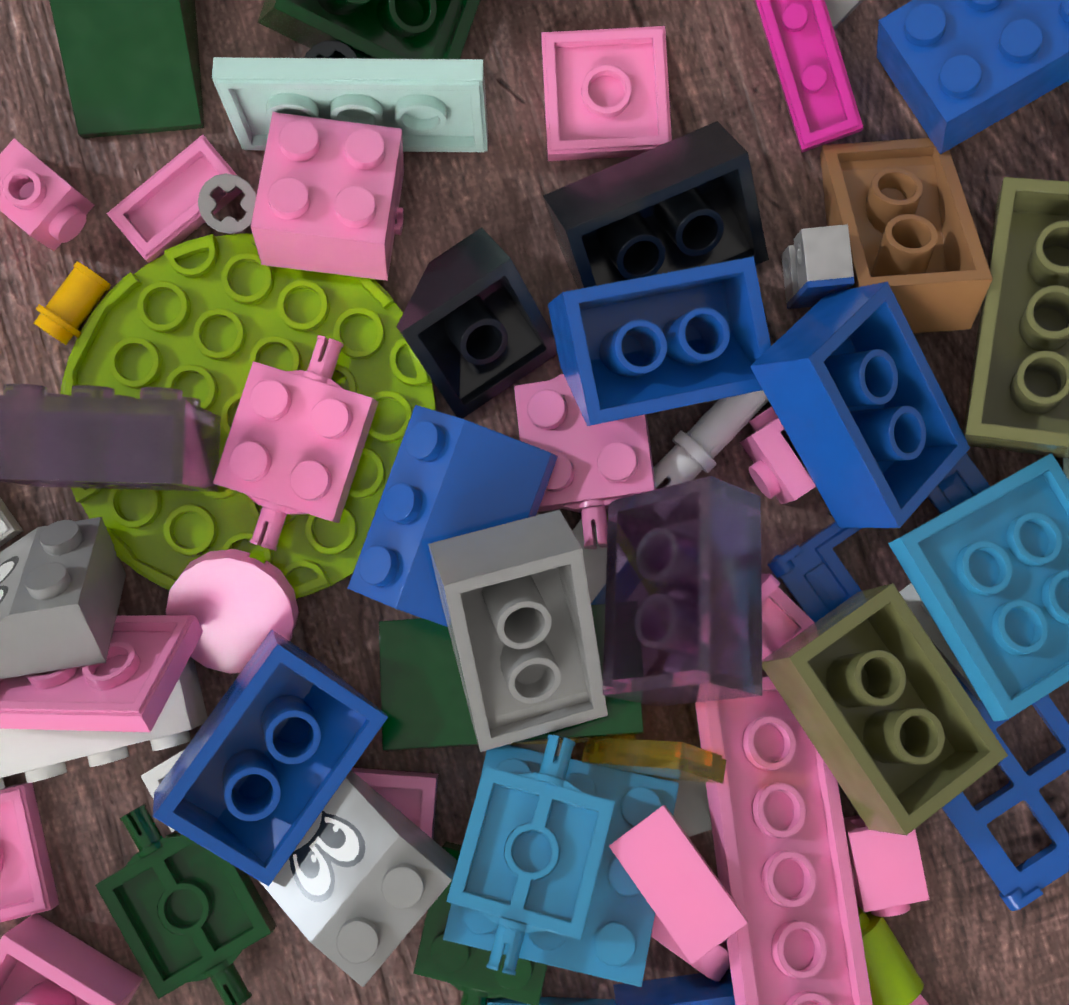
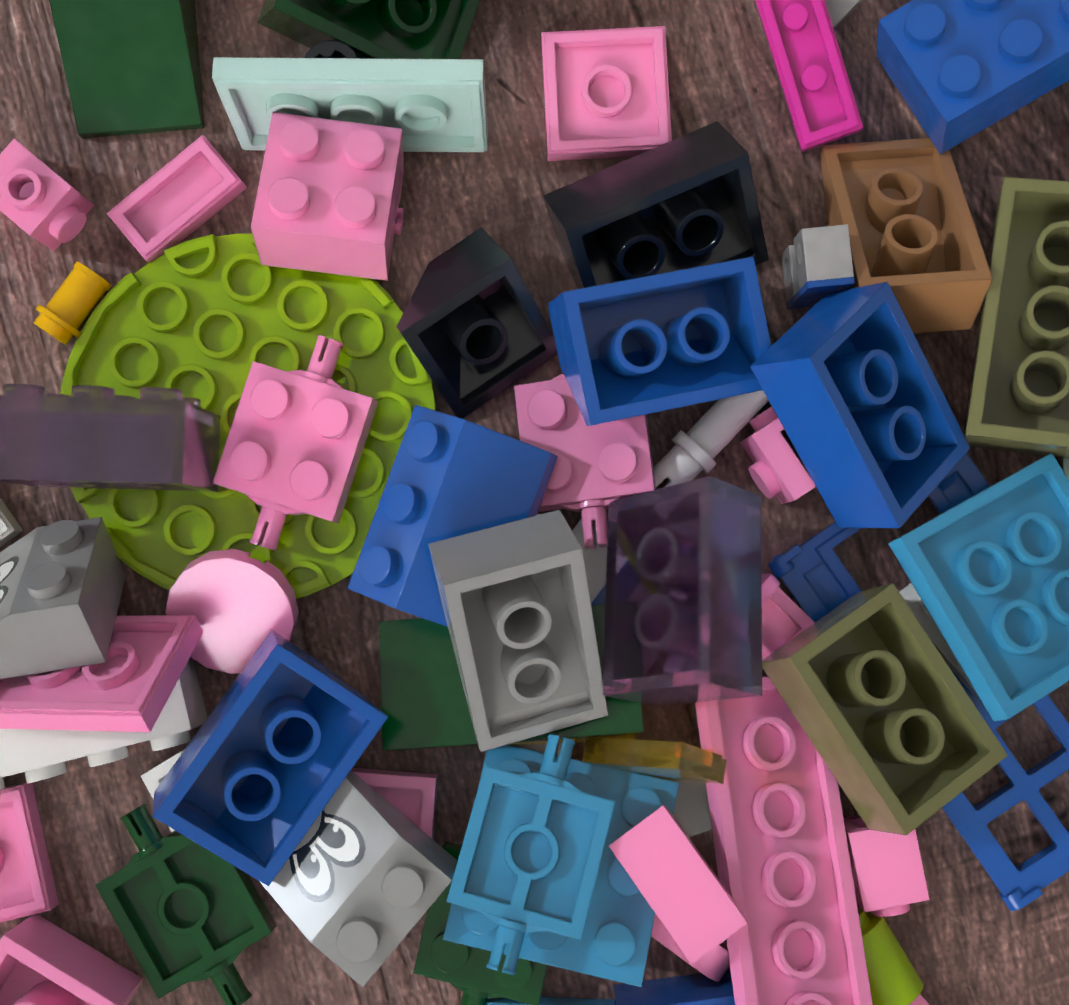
light grey bush [198,173,256,234] -> none

